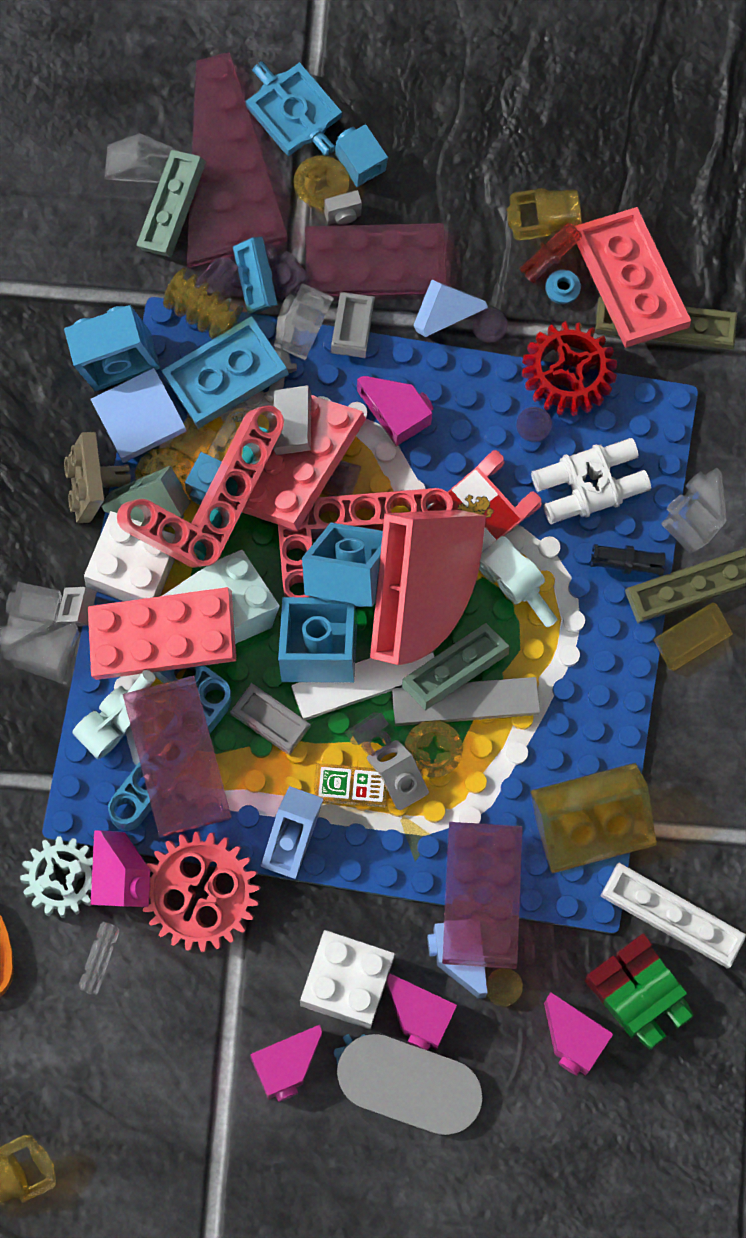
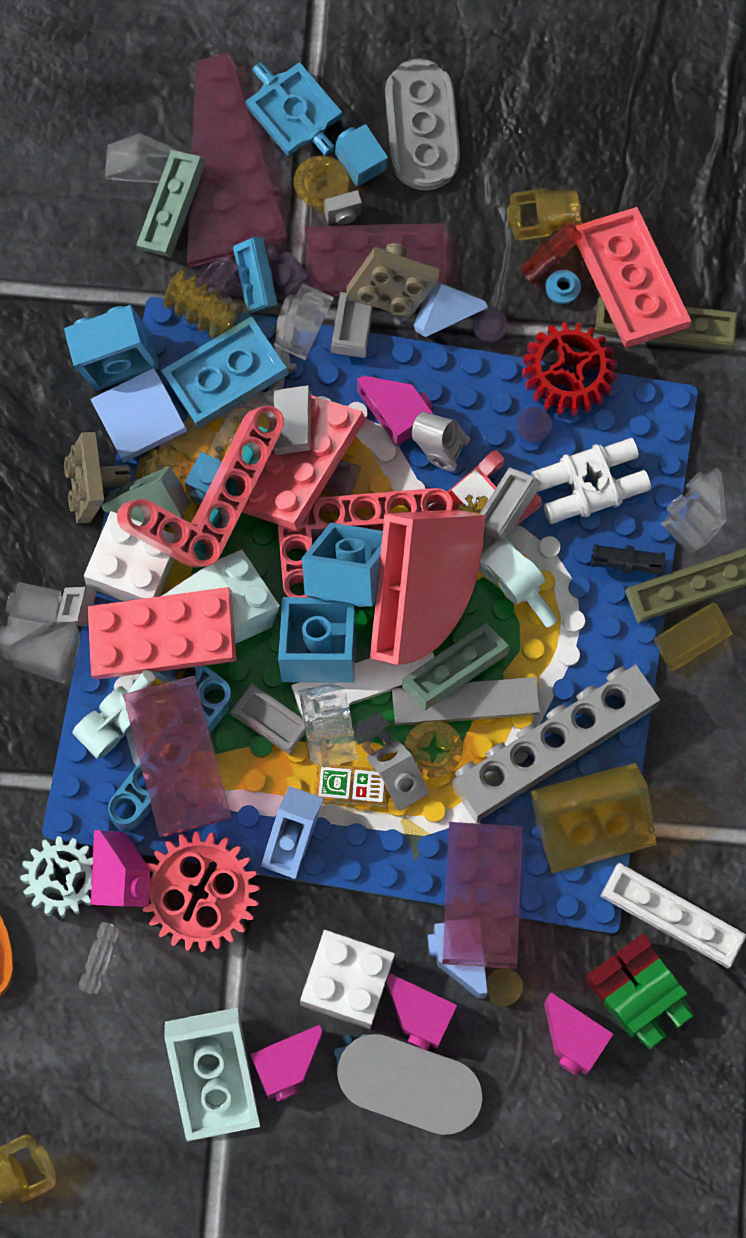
none -> light aqua slope [164,1007,260,1141]
none -> clear brick [298,683,358,768]
none -> dark tan plate [346,243,439,319]
none -> light grey tile [385,59,460,190]
none -> light grey piece [412,412,470,471]
none -> light grey brick [452,664,660,823]
none -> light grey tile [480,467,541,542]

